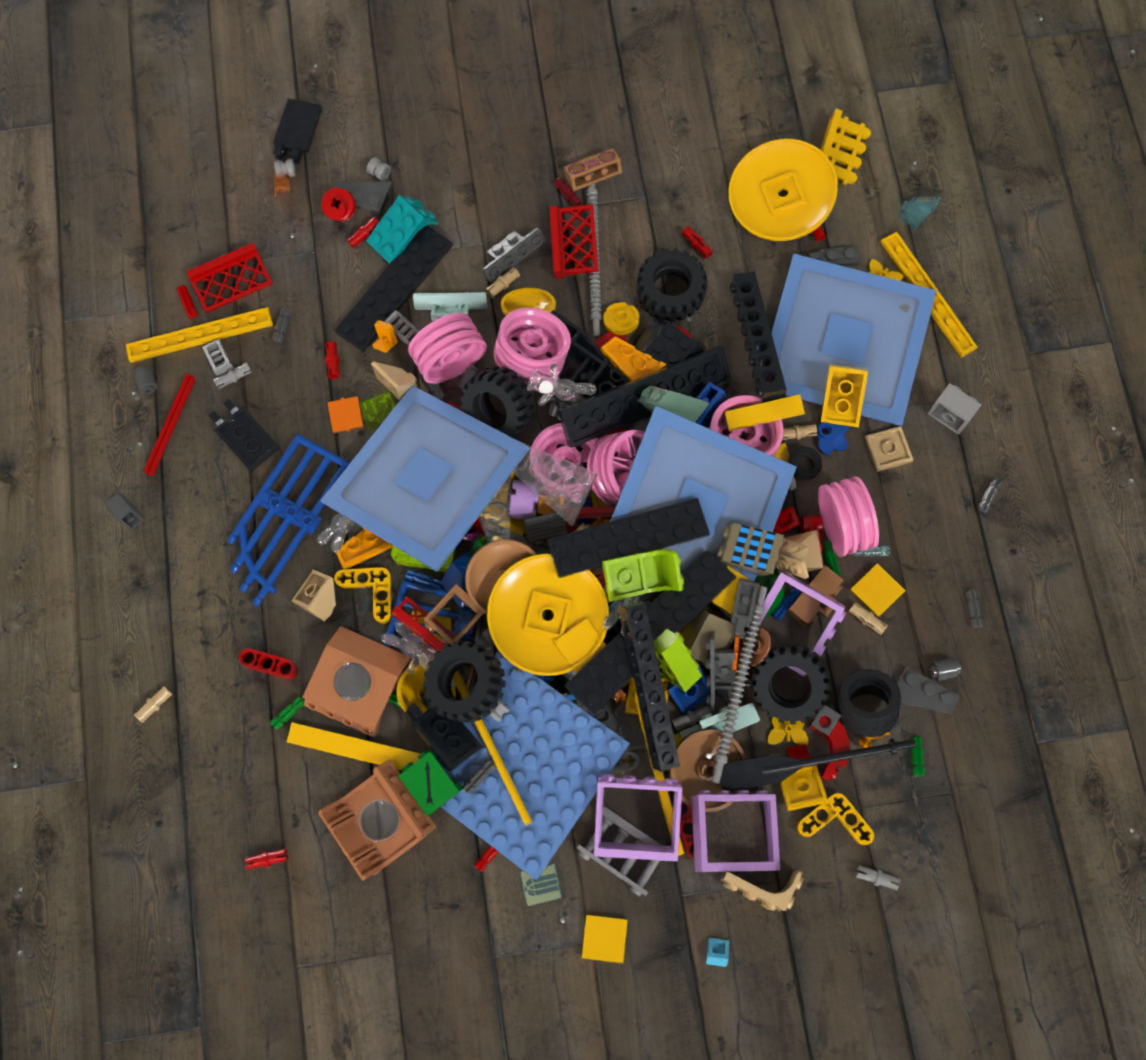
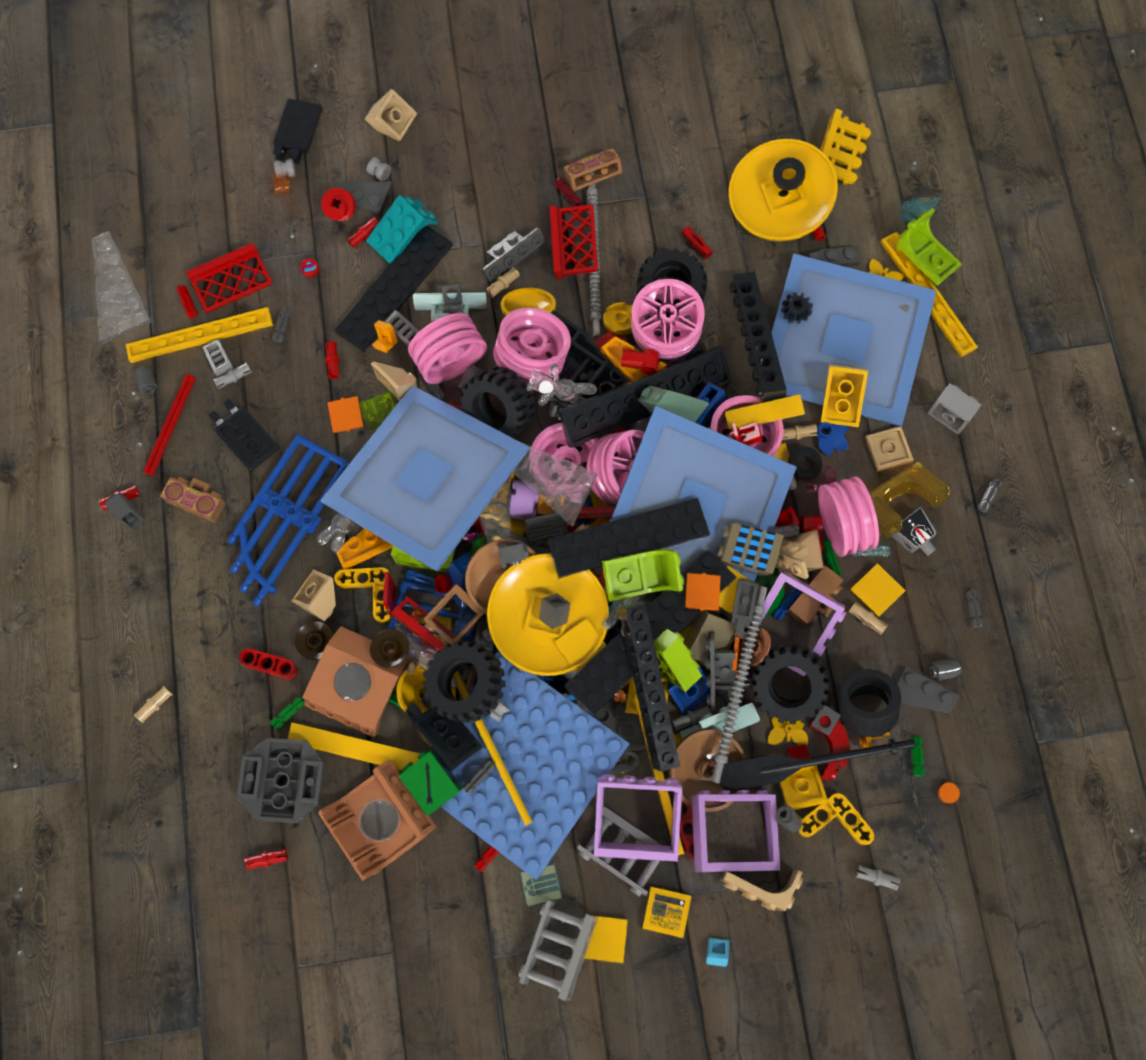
none -> clear wing [92,231,151,344]
none -> red pin [99,485,140,511]
none -> medium nougat piece [160,477,226,523]
none -> dark grey piece [237,738,324,824]
none -> dark brown dish [295,621,334,660]
none -> red tile [300,258,319,278]
none -> tan slope [365,89,417,141]
none -> dark brown dish [370,629,410,668]
none -> red piece [383,572,396,617]
none -> red tile [434,574,453,594]
none -> dark grey bracket [442,283,463,314]
none -> dark grey brick [497,540,529,568]
none -> light grey fence [519,900,598,1001]
none -> dark grey panel [539,593,571,629]
none -> red piece [621,349,660,374]
none -> bright pink wheel [631,279,705,359]
none -> yellow tile [642,887,691,938]
none -> orange piece [685,573,721,611]
none -> red bracket [731,422,763,446]
none -> dark grey axle [771,524,800,538]
none -> black tyre [773,157,806,190]
none -> dark grey brick [775,806,802,833]
none -> black gear [781,292,813,325]
none -> clear pink bracket [806,466,837,492]
none -> clear yellow arch [869,462,950,539]
none -> torso [889,507,937,556]
none -> lime bracket [896,208,962,286]
none -> orange tile [938,782,960,804]

